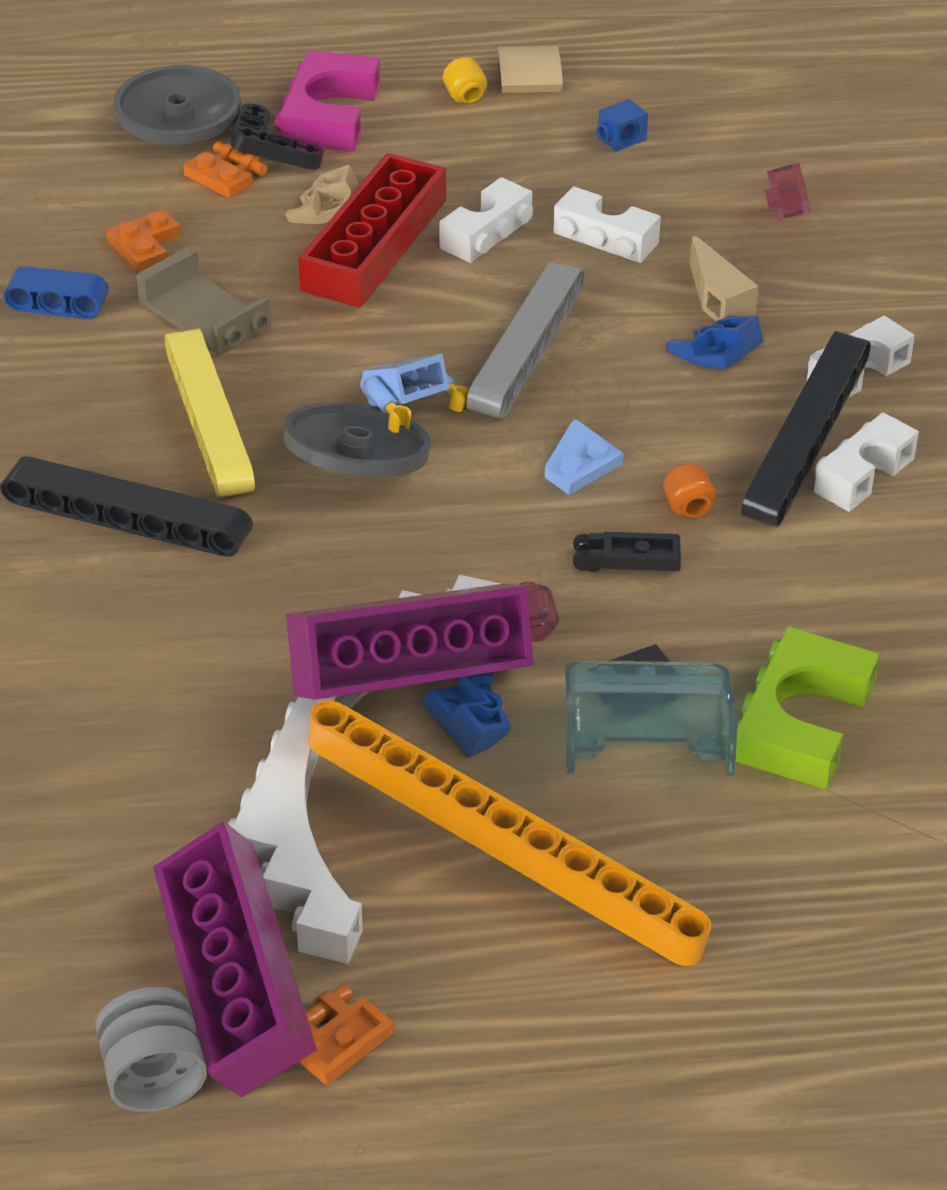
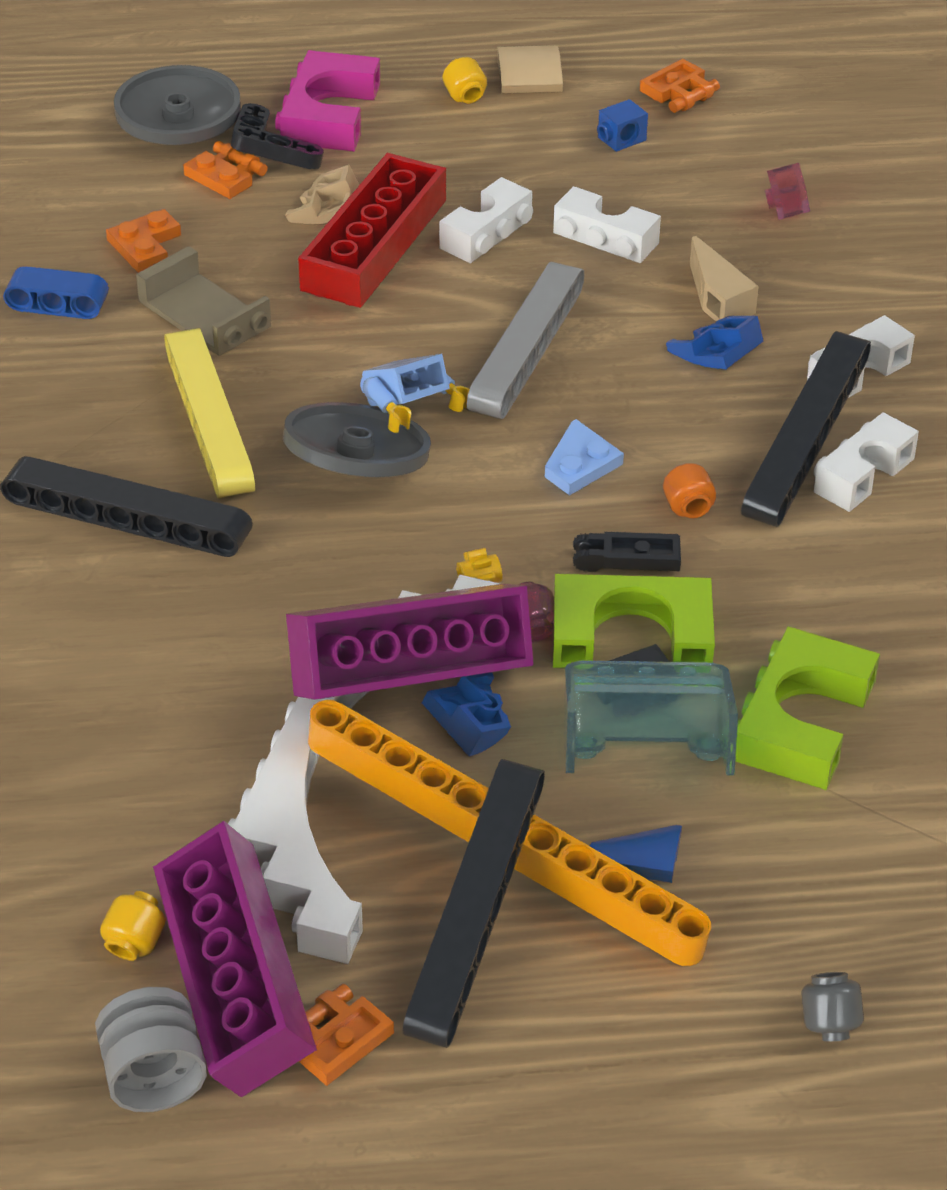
none -> yellow head [100,891,166,961]
none -> black beam [403,759,545,1048]
none -> yellow gear [456,548,503,583]
none -> lime arch [553,574,715,672]
none -> blue slope [590,825,682,883]
none -> orange plate [640,59,720,113]
none -> dark grey head [801,972,864,1041]

